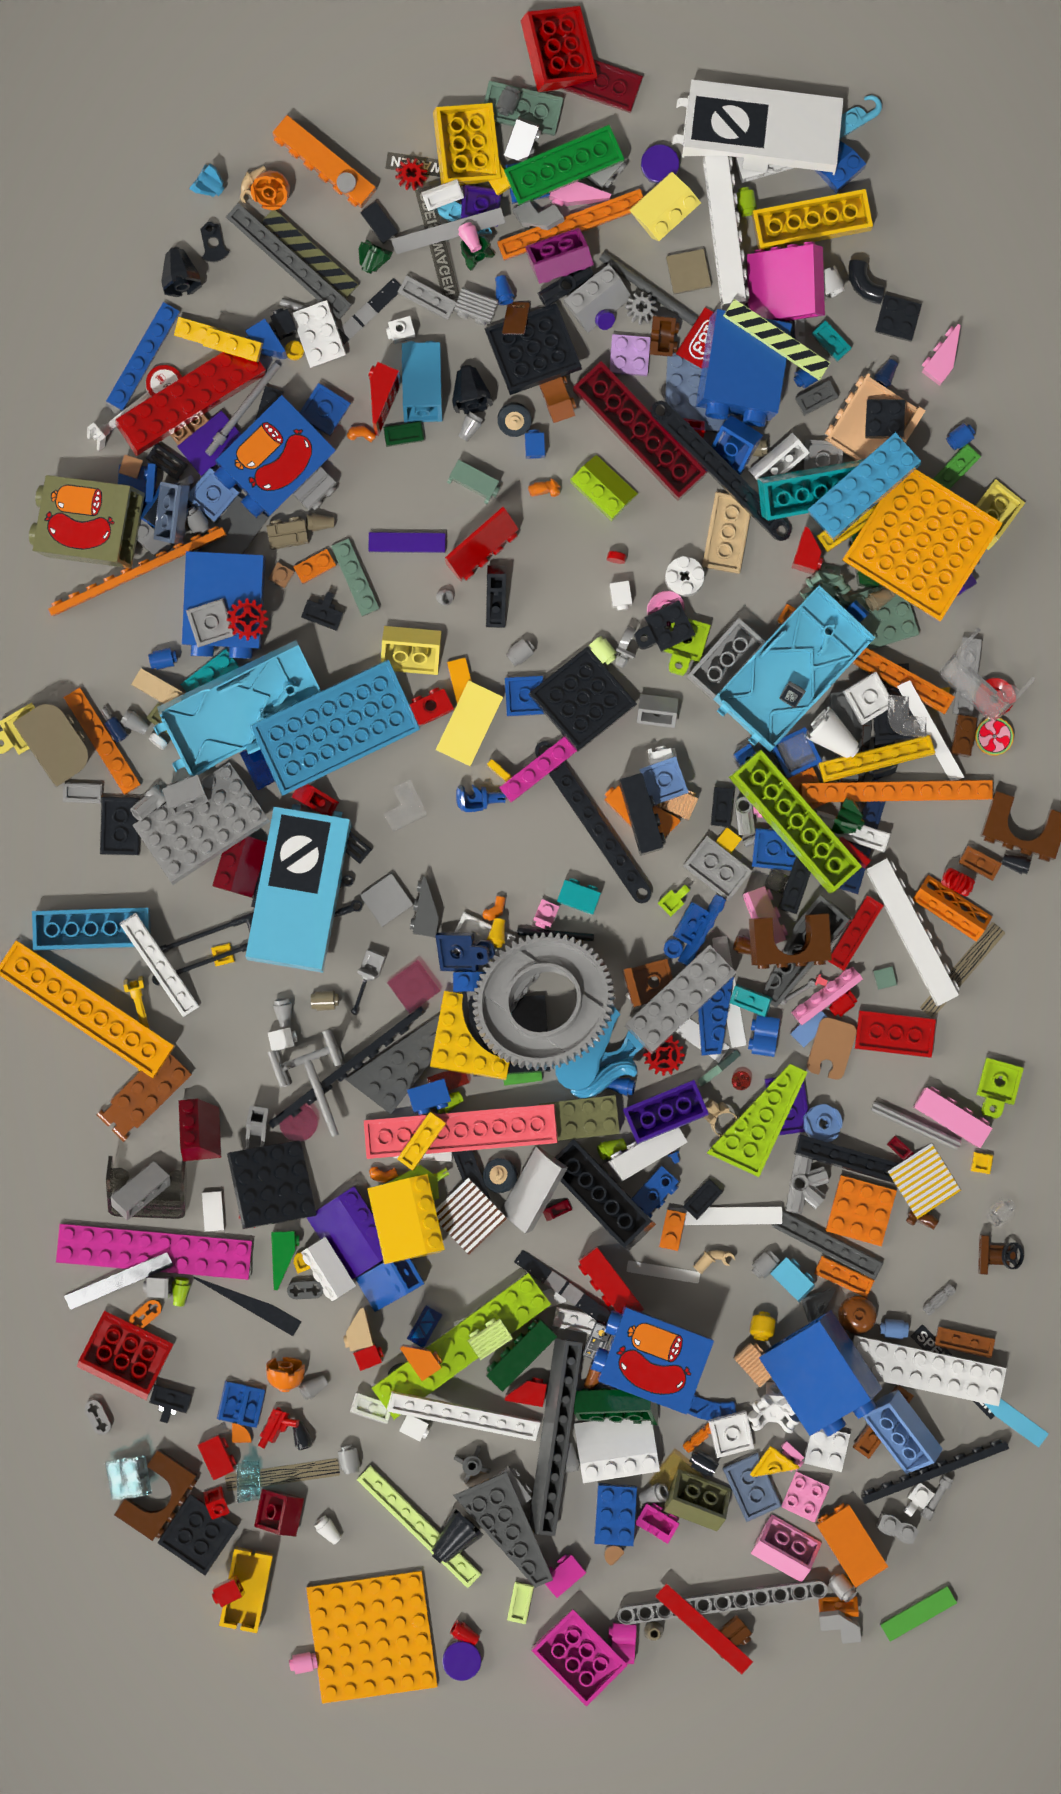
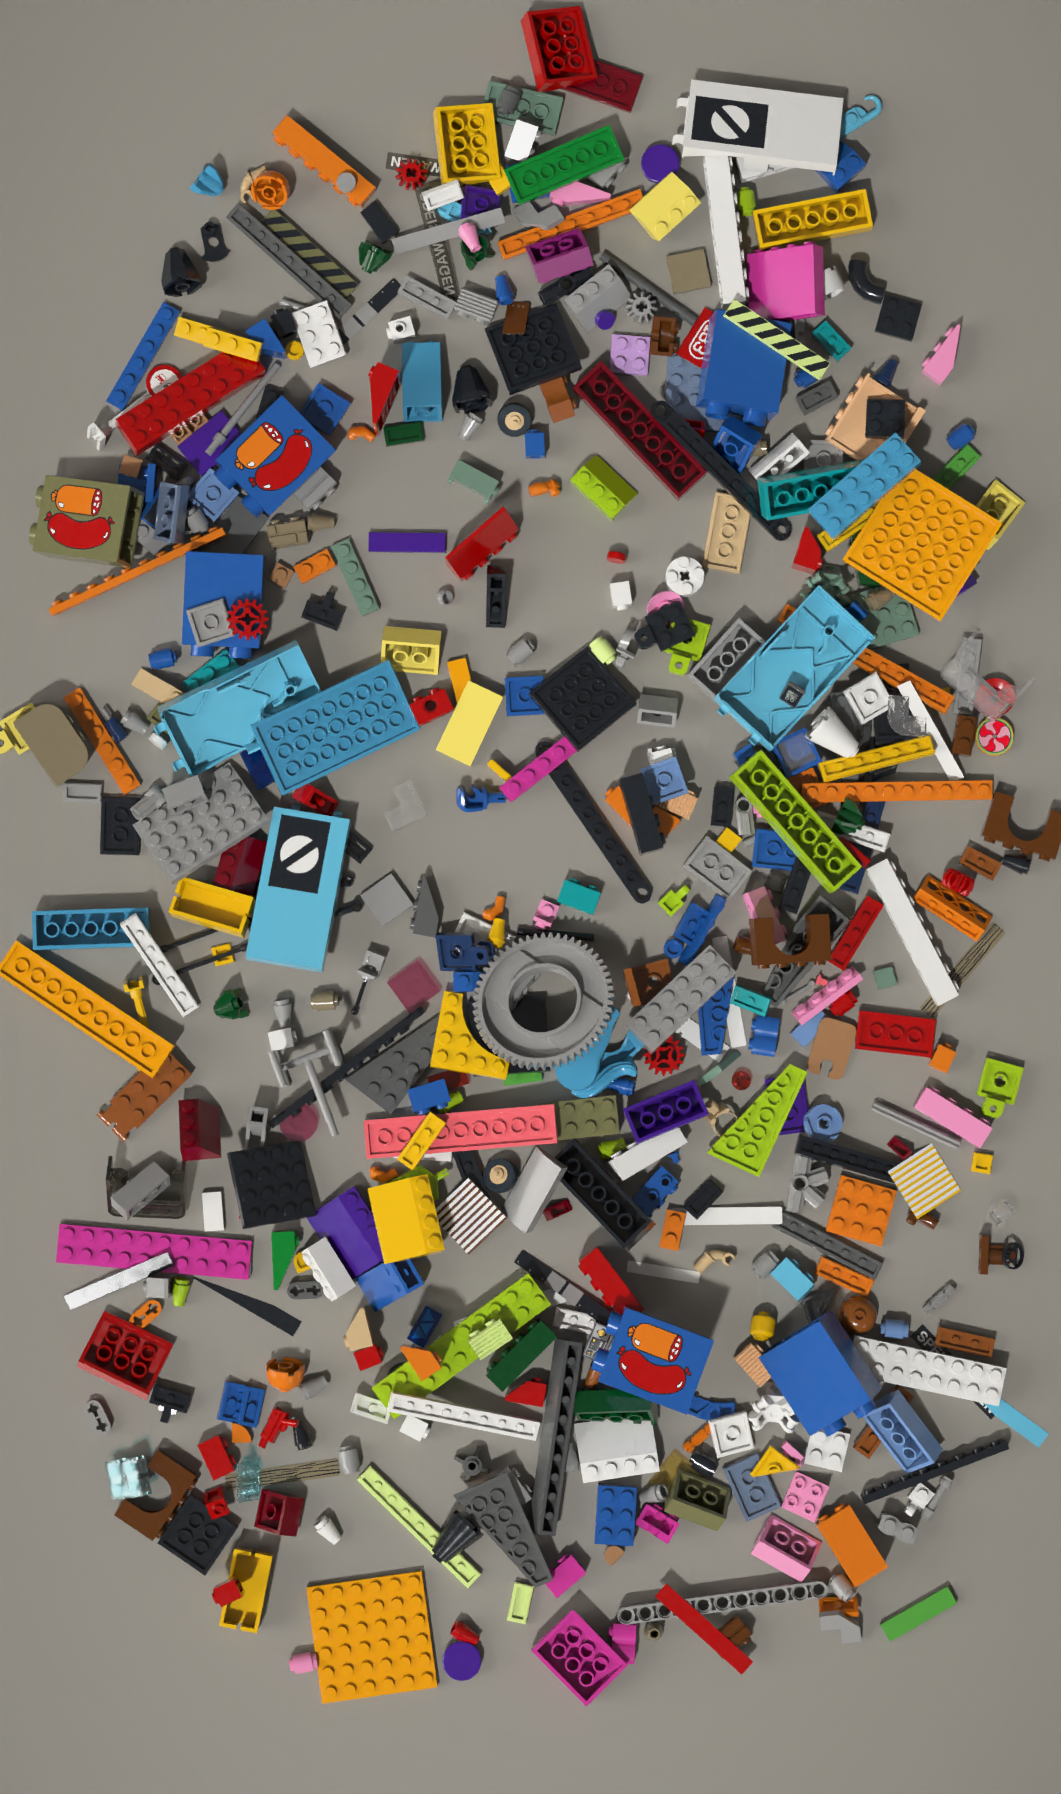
none -> yellow piece [168,877,256,938]
none -> dark green brick [213,988,249,1020]
none -> orange brick [928,1042,957,1073]

